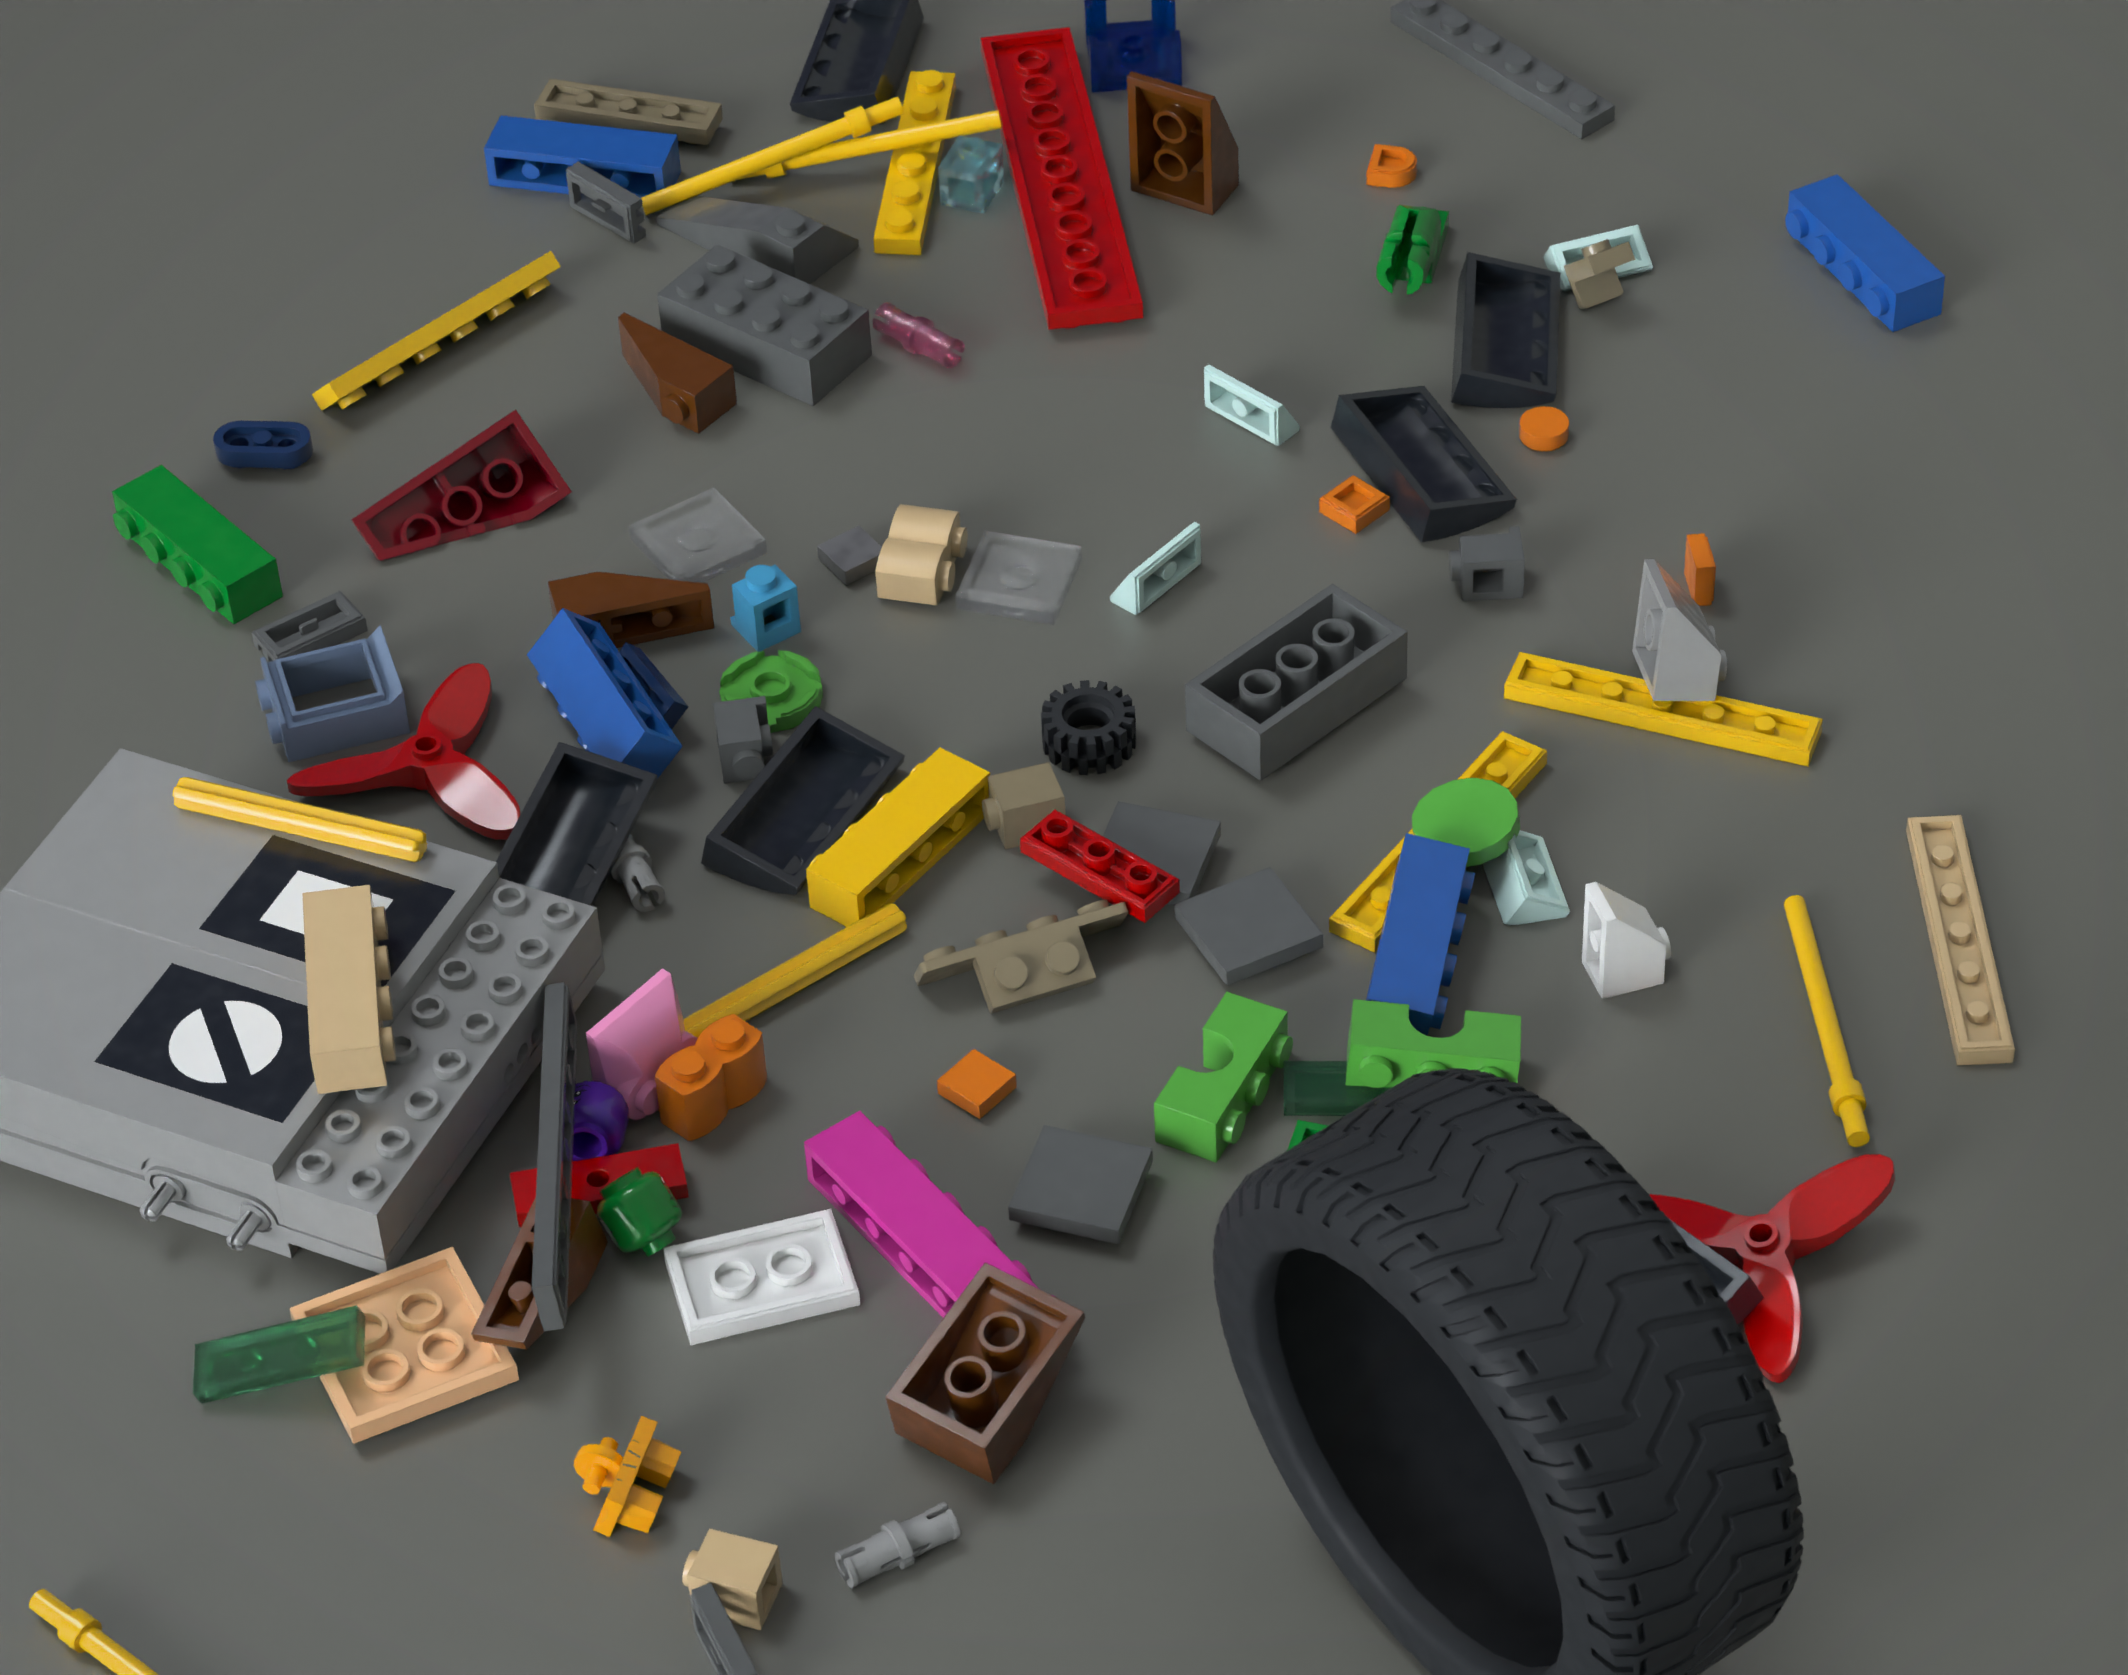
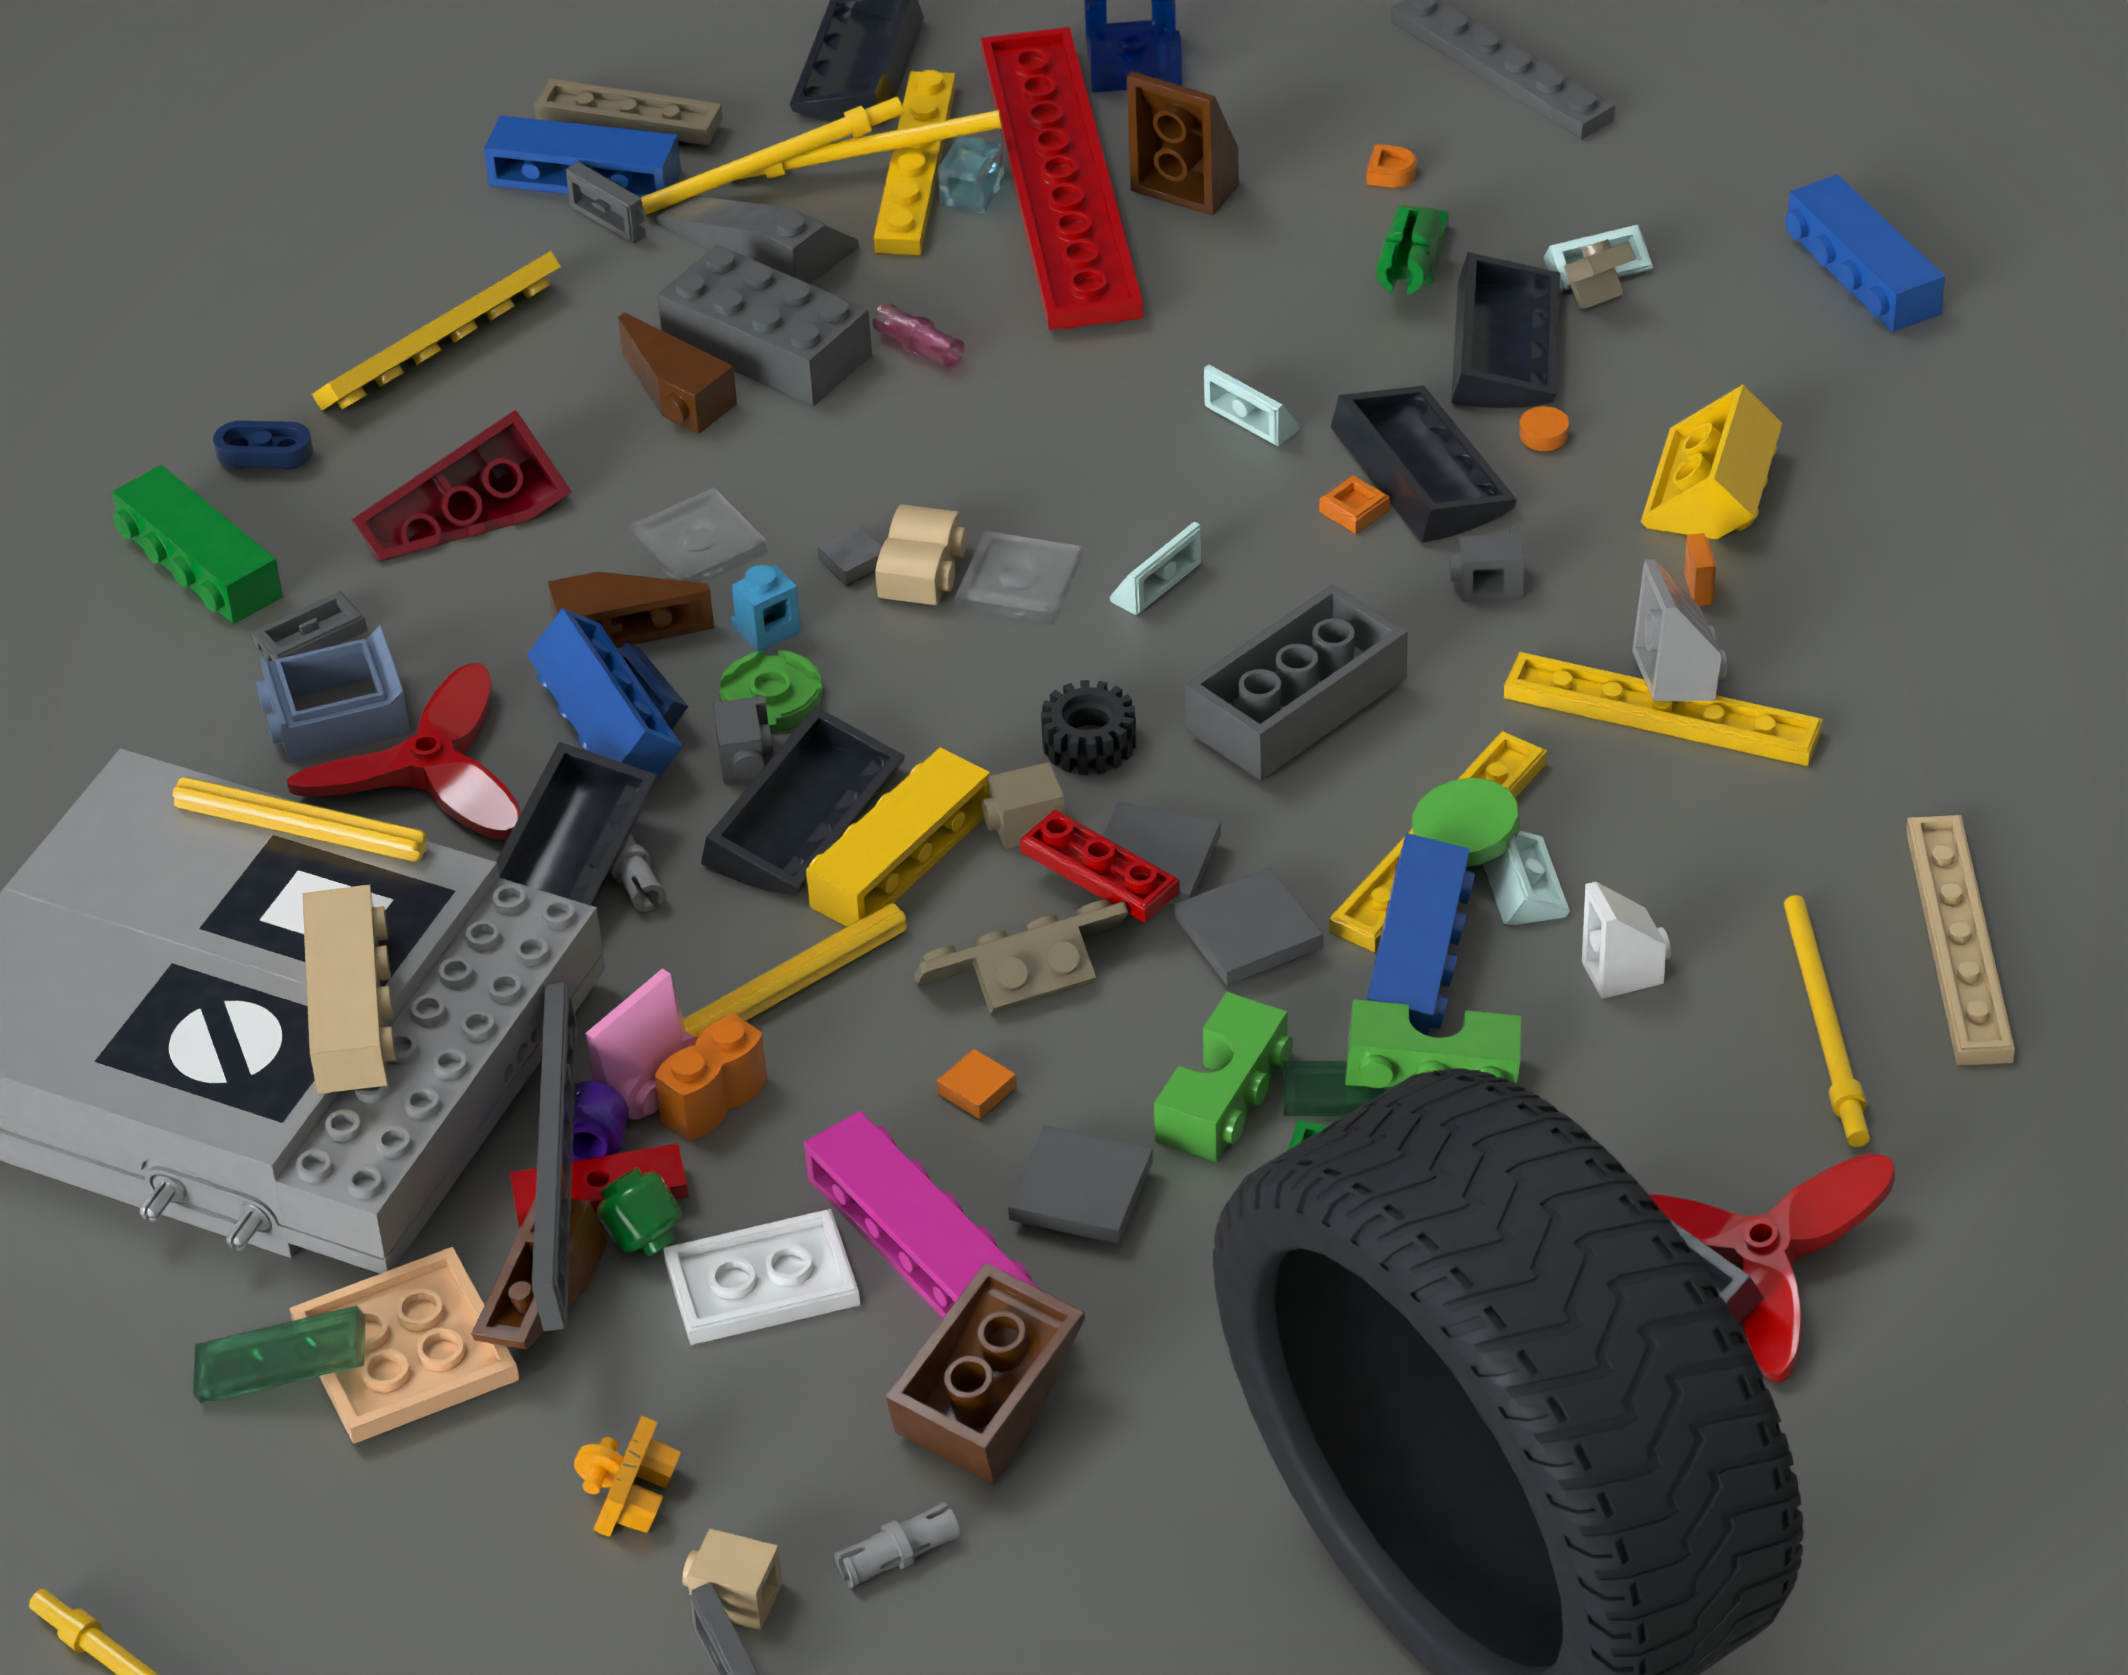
none -> yellow slope [1640,384,1783,540]

